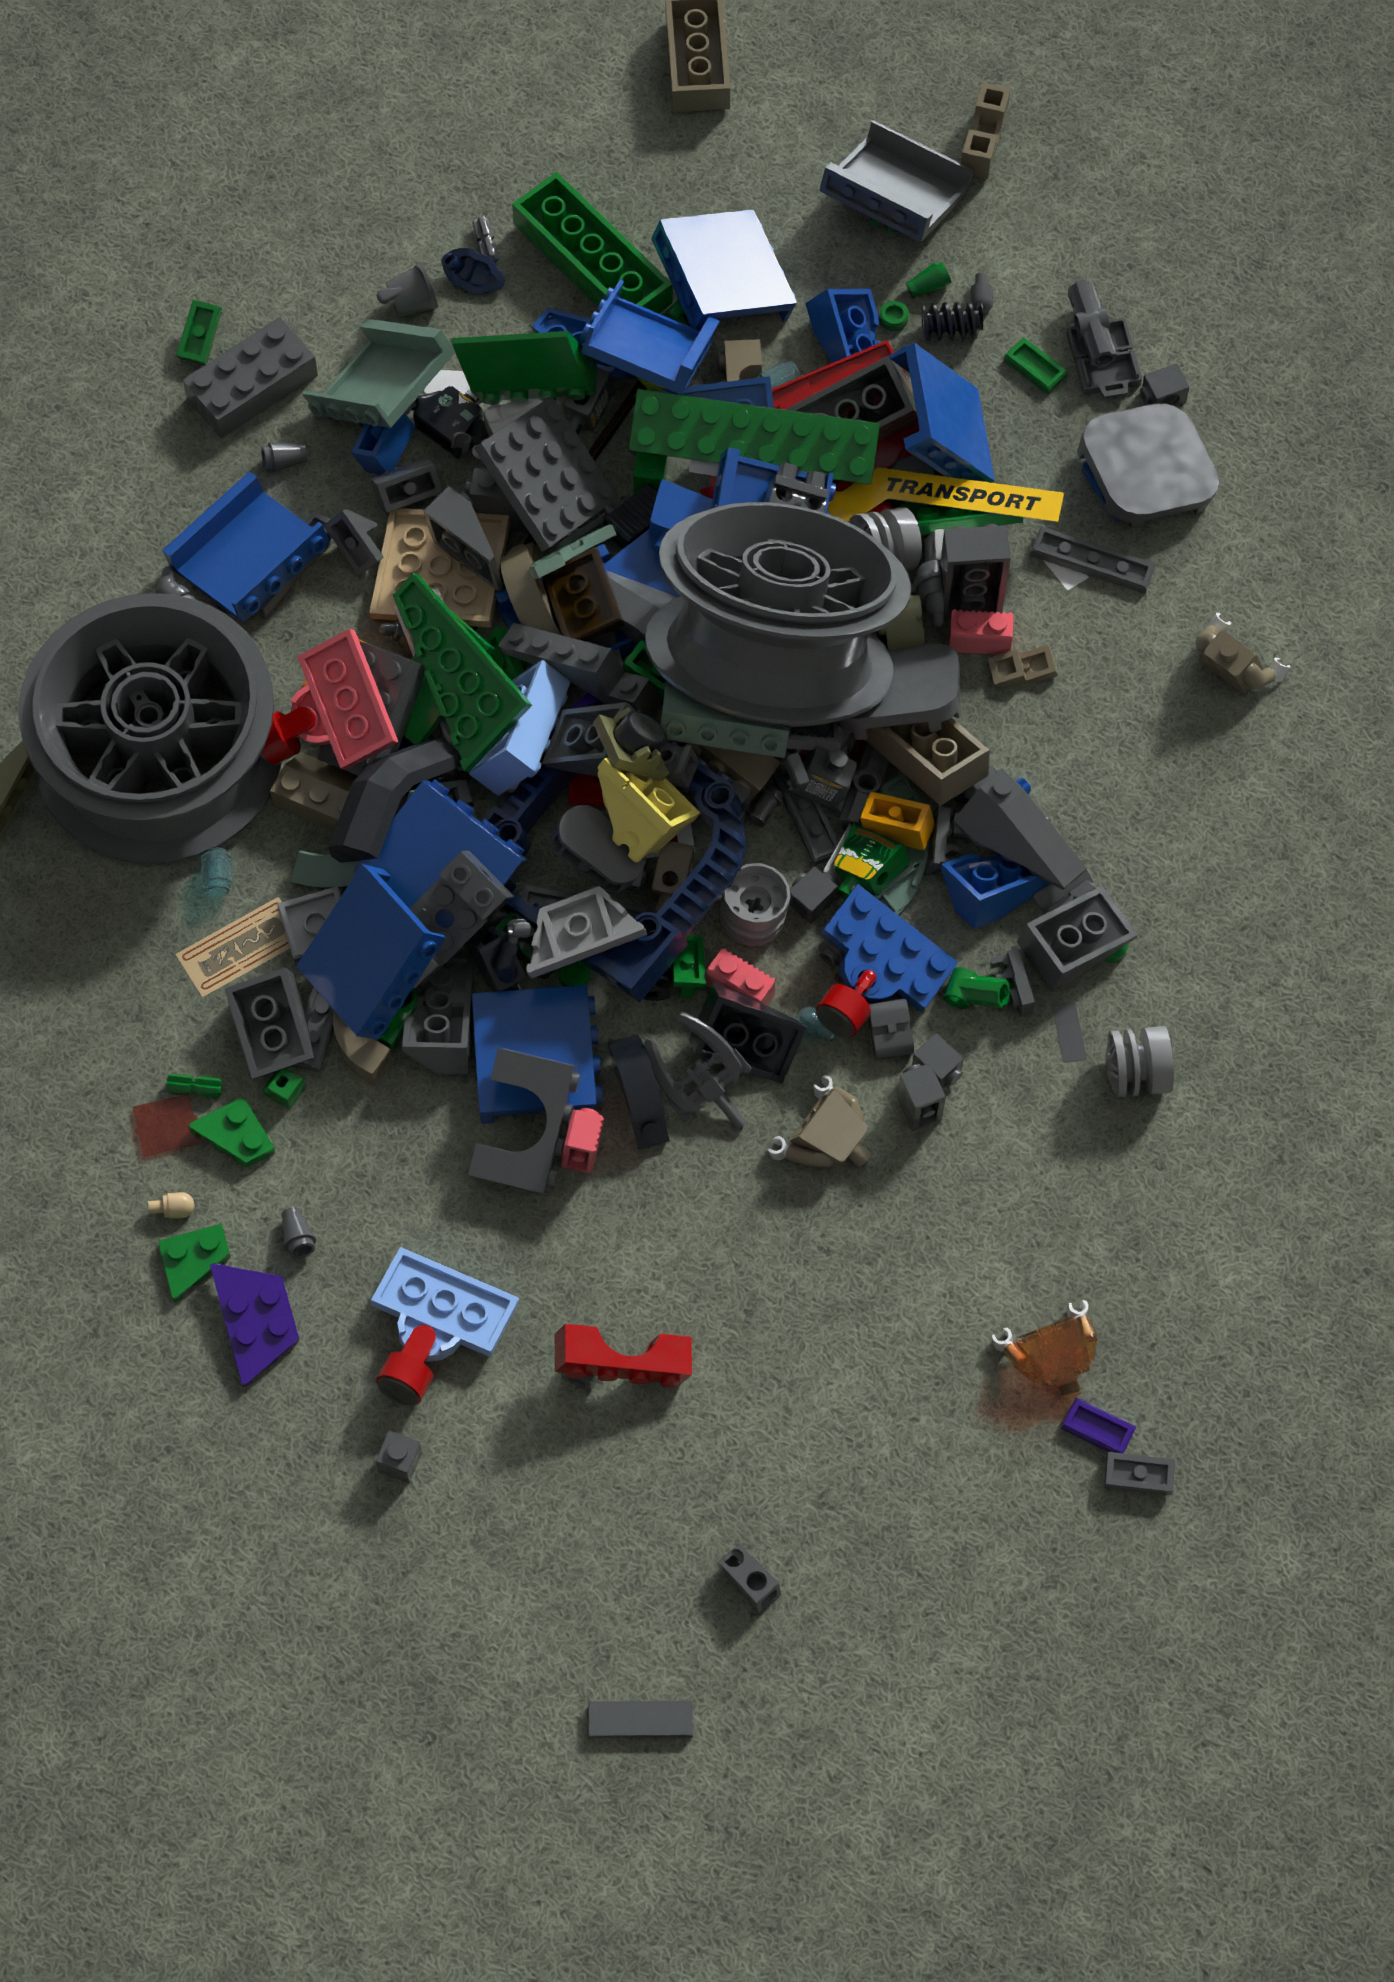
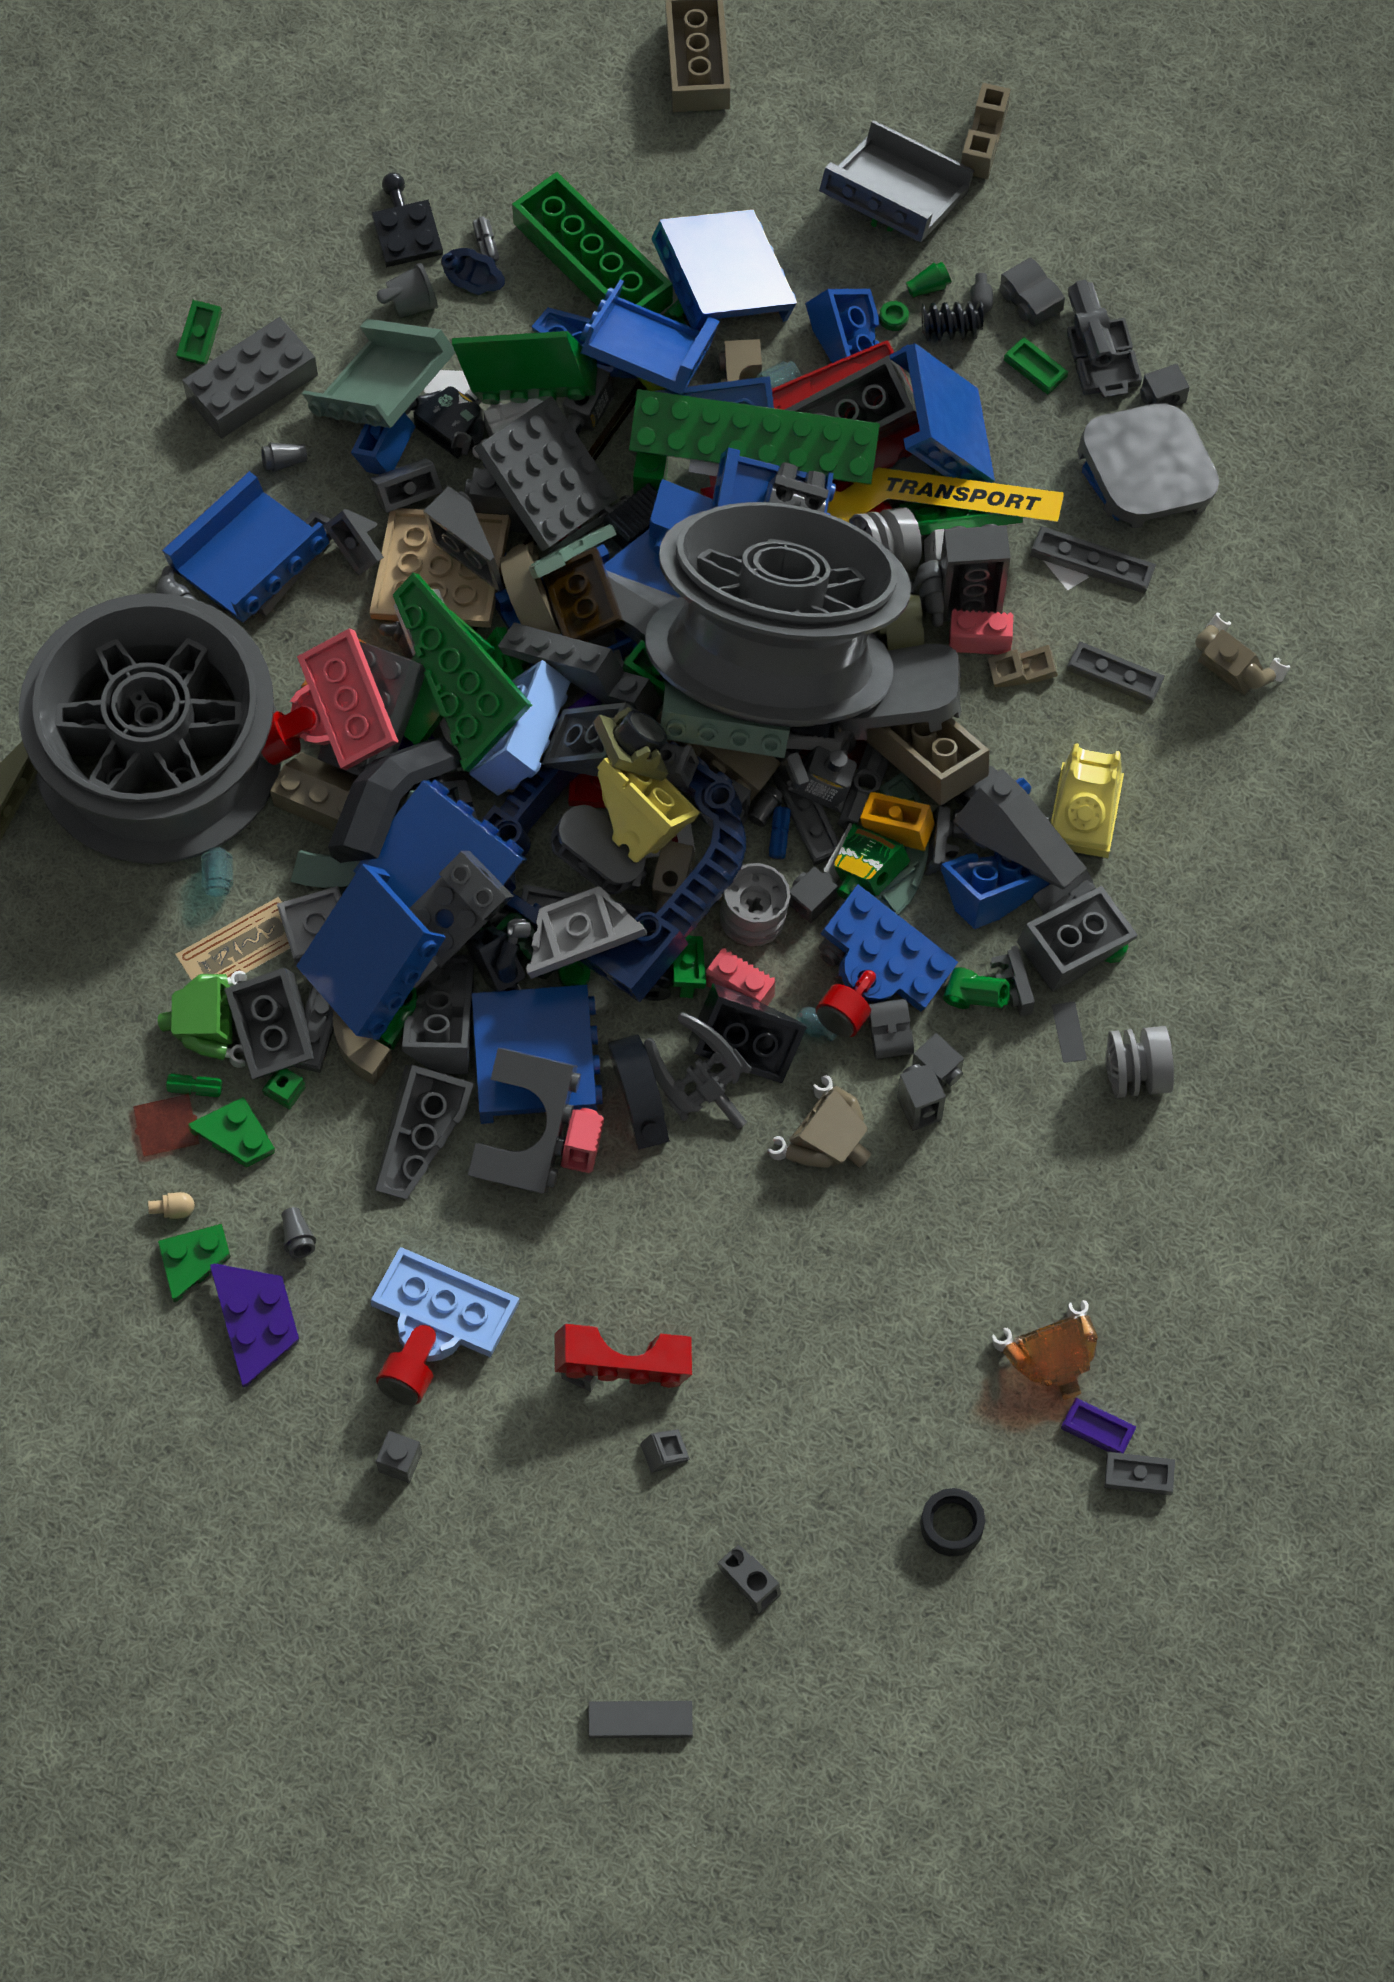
none -> bright green torso [158,971,247,1068]
none -> black plate [372,172,443,268]
none -> dark grey wedge [375,1065,474,1199]
none -> dark grey slope [641,1429,690,1473]
none -> blue piece [769,806,791,859]
none -> black tyre [920,1488,986,1557]
none -> dark grey brick [999,258,1065,327]
none -> light yellow piece [1051,743,1124,858]
none -> dark grey tile [1067,641,1165,705]

